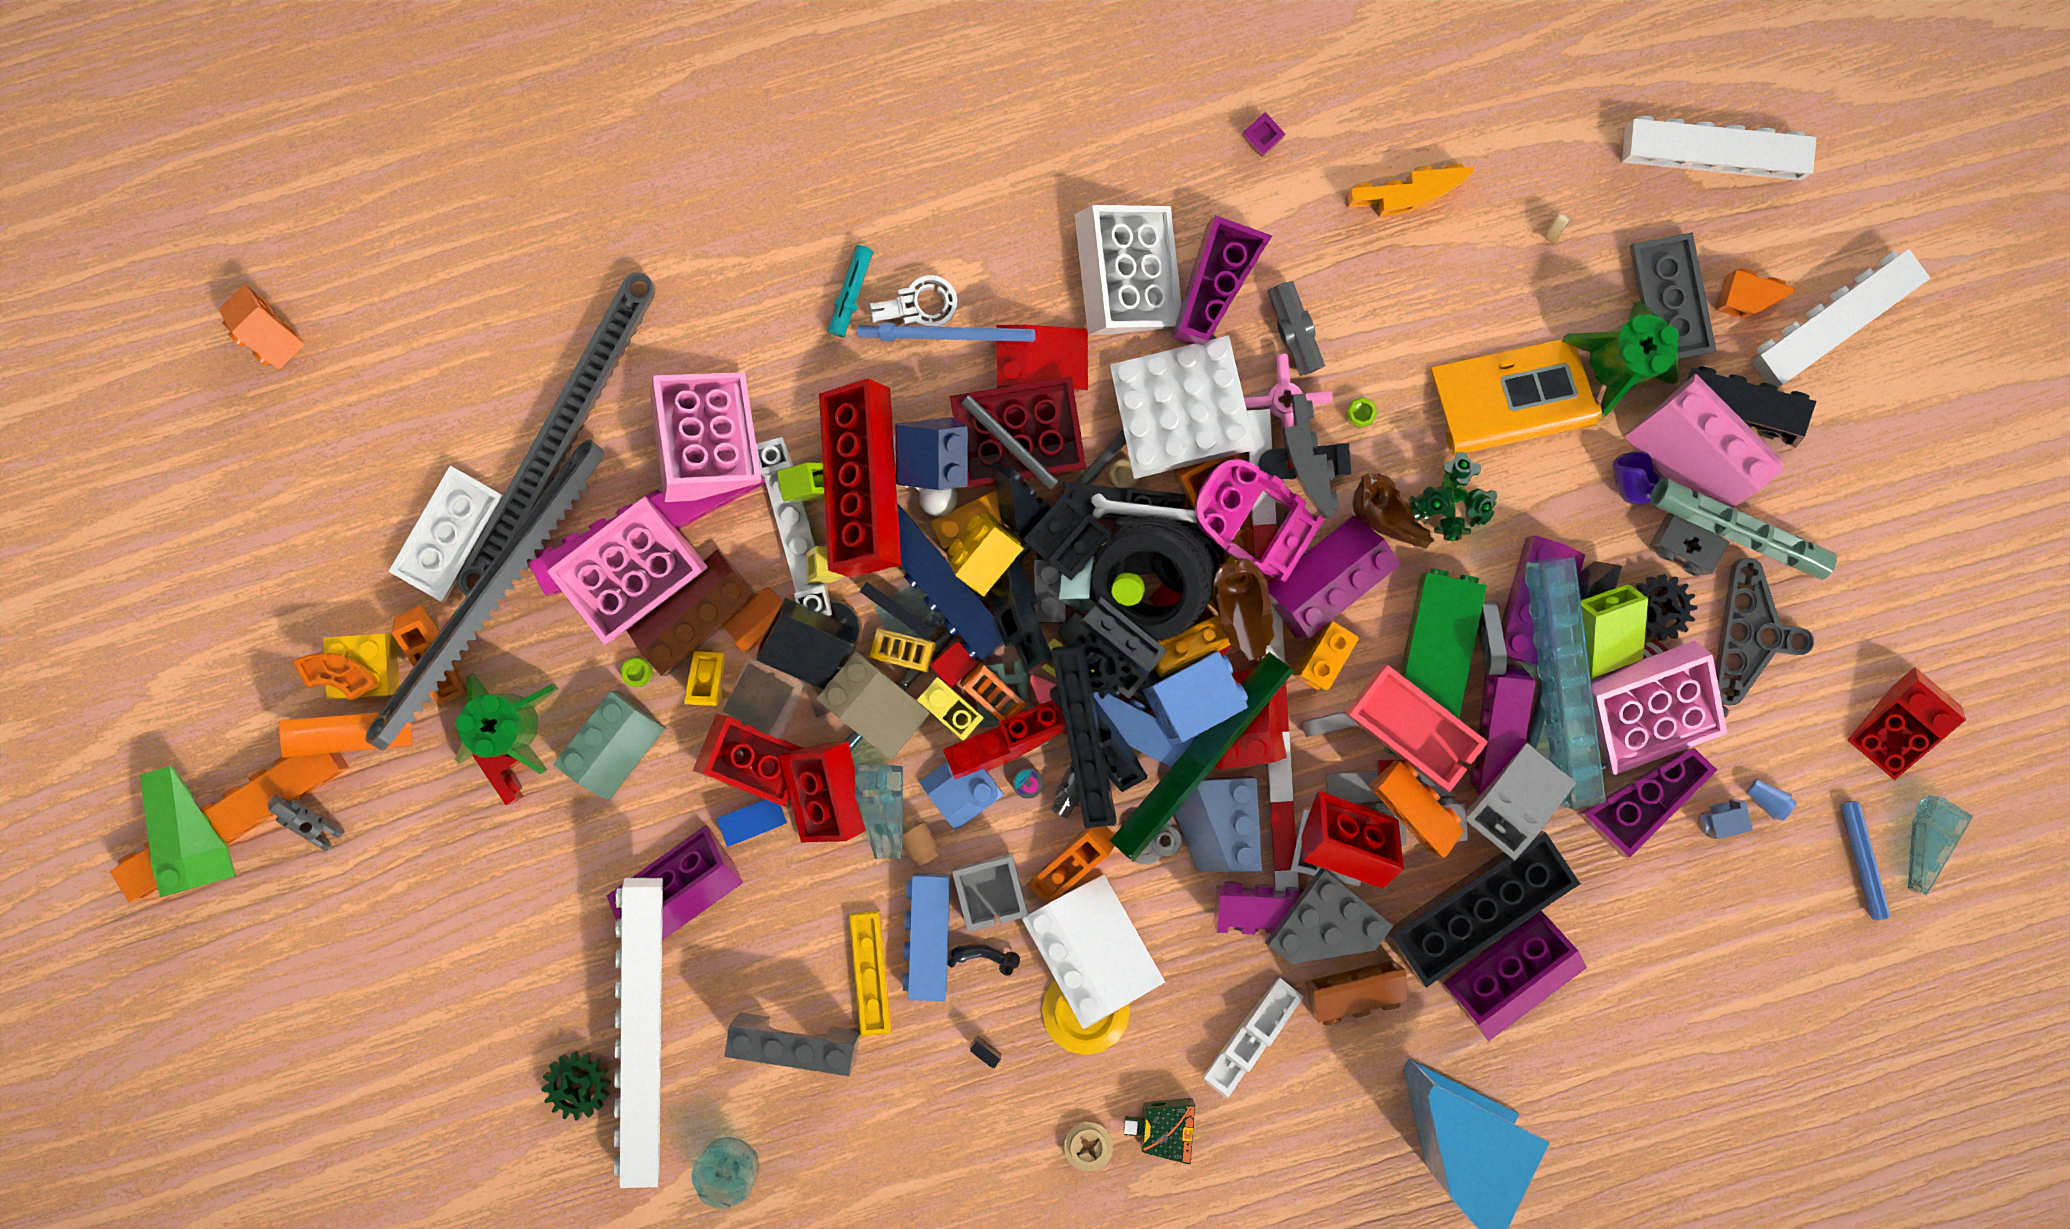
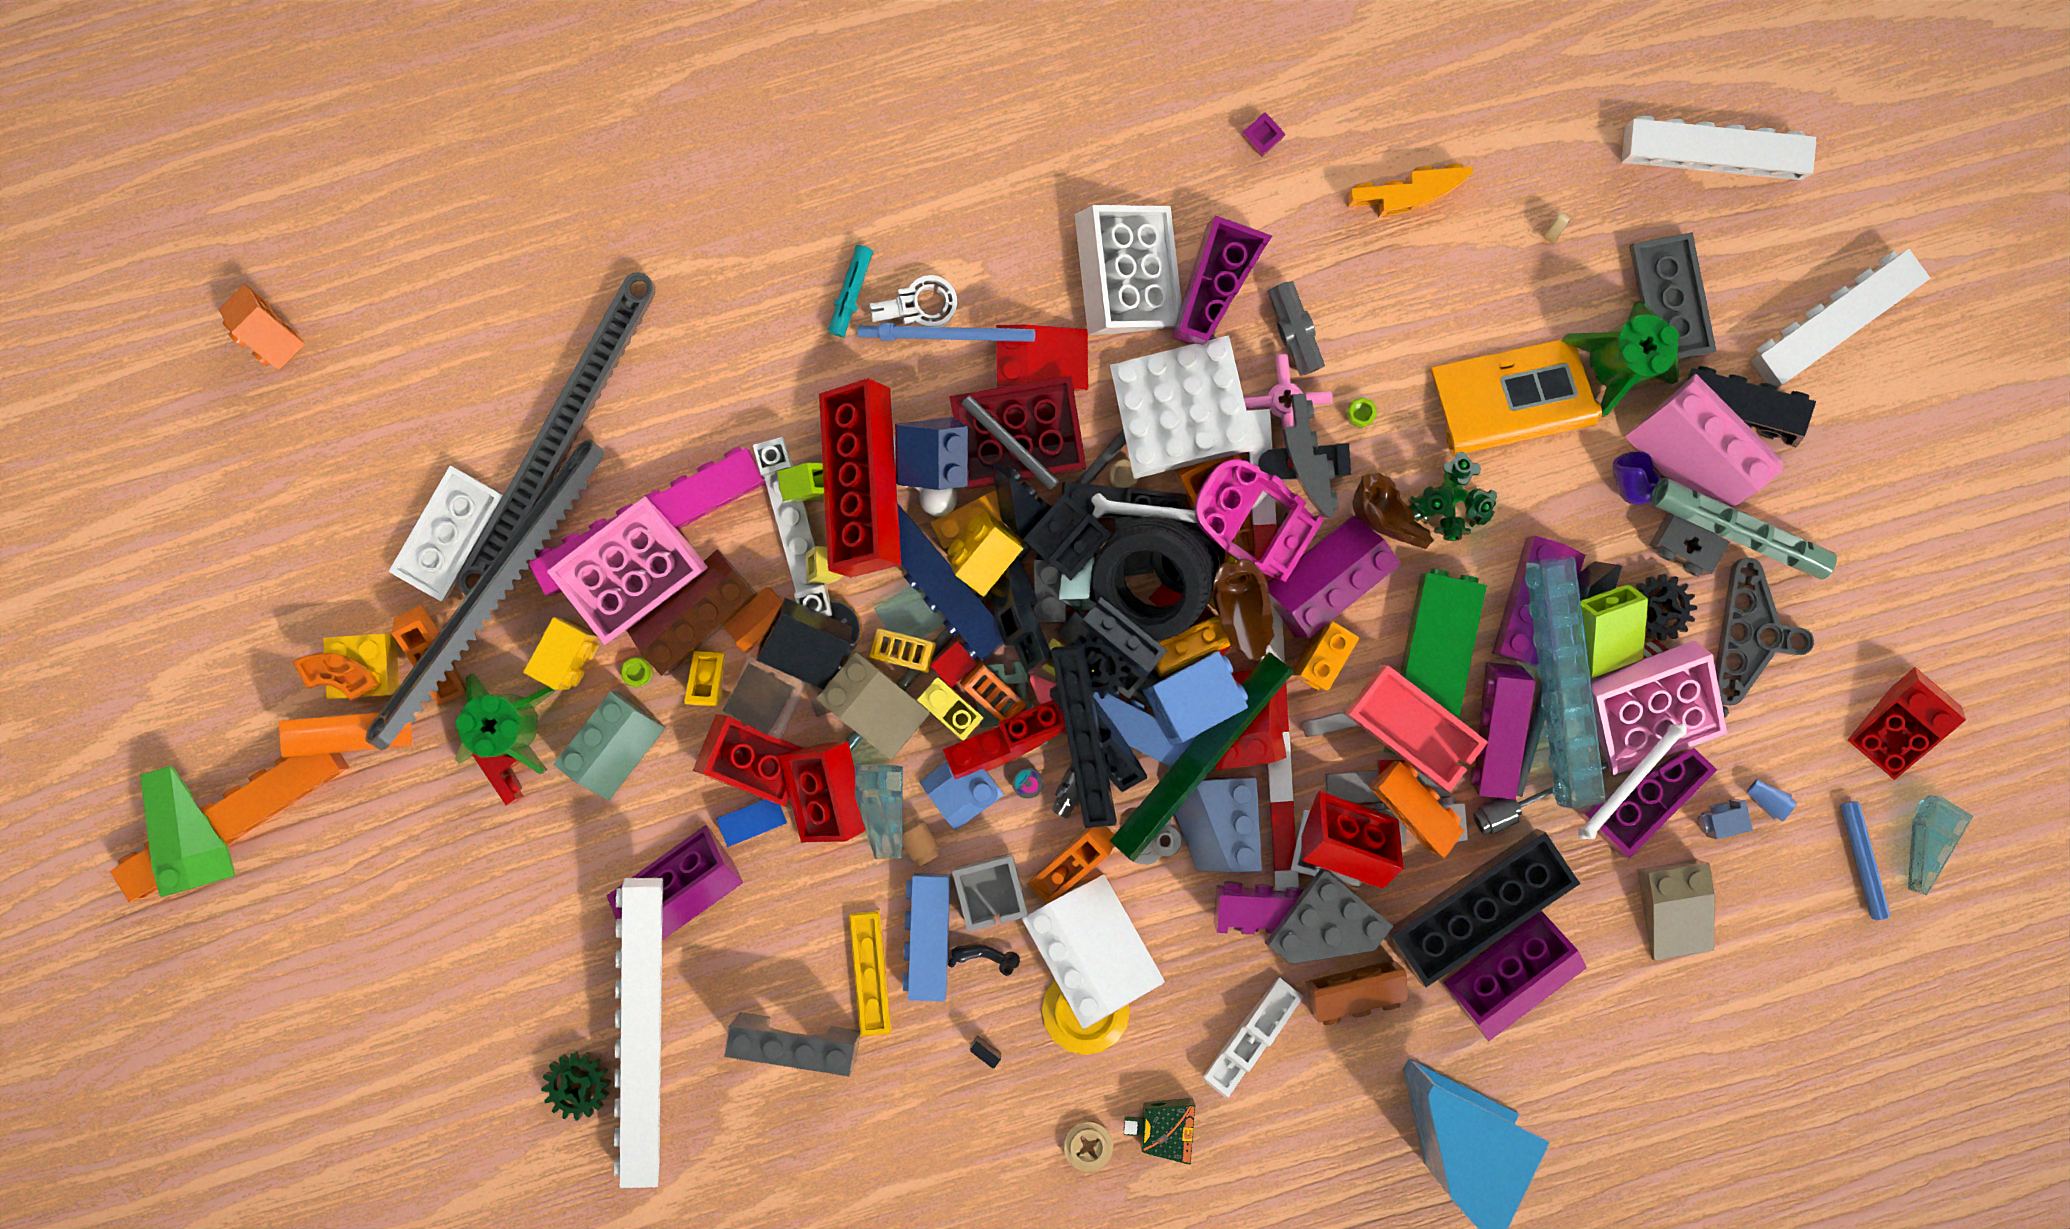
dark grey hinge [267,794,345,851] -> none
bright pink slope [650,372,762,502] -> none
clear light blue brick [692,1137,759,1209] -> none
black hinge [859,582,940,640] -> none
lime tile [1112,573,1145,606] -> none
light grey slope [1465,742,1576,860] -> none
dark grey beam [1478,601,1507,675] -> none
orange slope [1716,268,1795,319] -> none
none -> yellow brick [523,617,599,690]
none -> white piece [1578,723,1687,839]
none -> slope [1637,860,1715,961]

